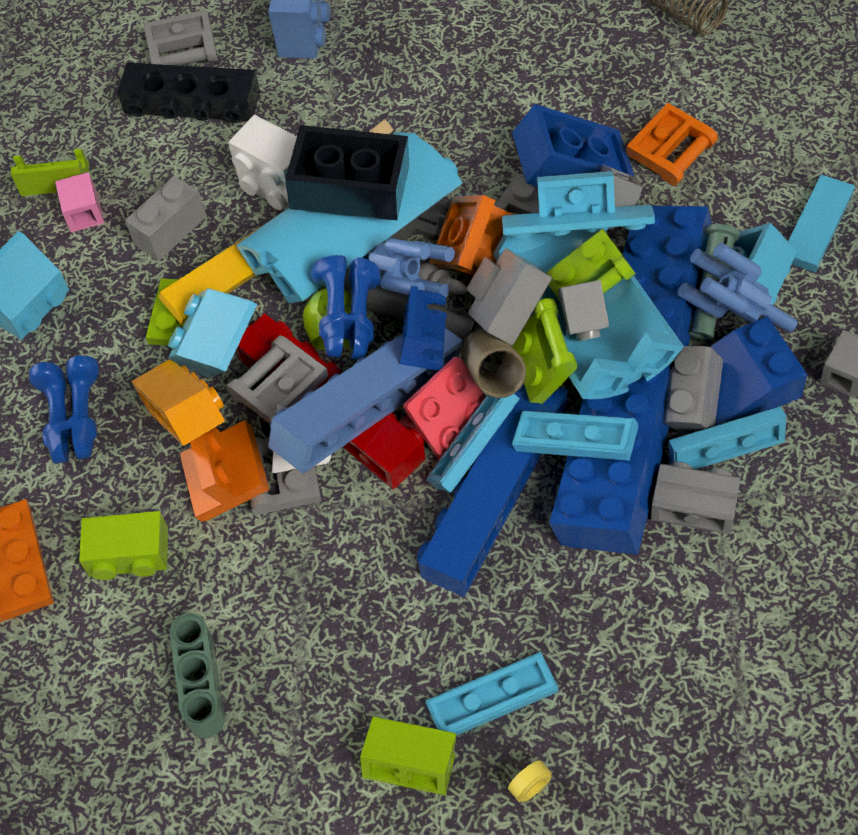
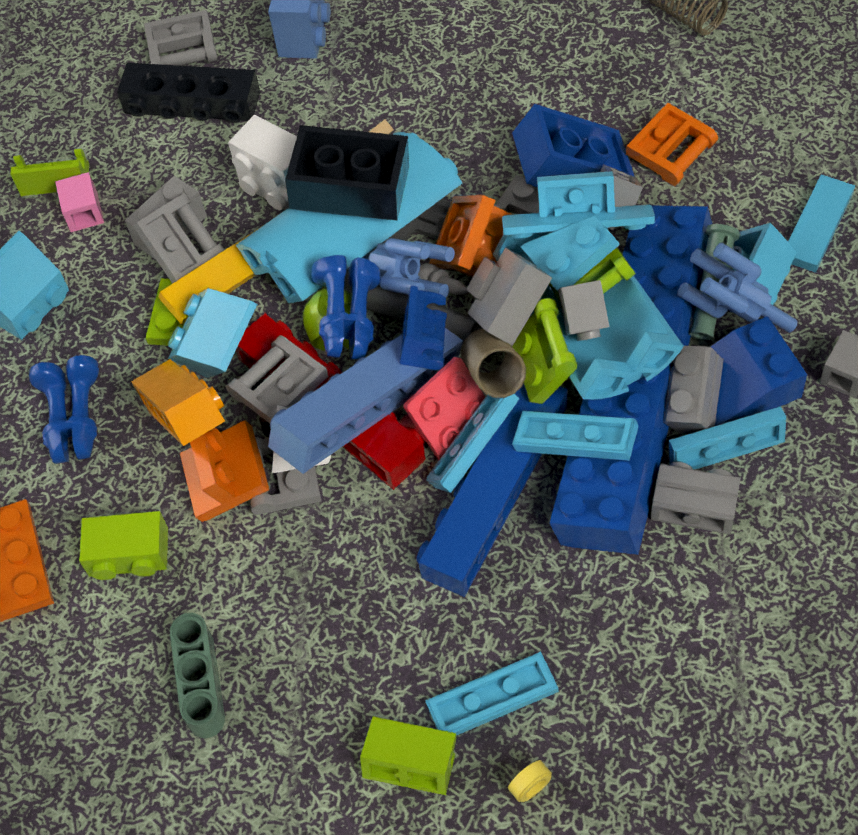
none -> light grey plate [133,193,224,284]
none -> medium azure wing [521,215,620,291]

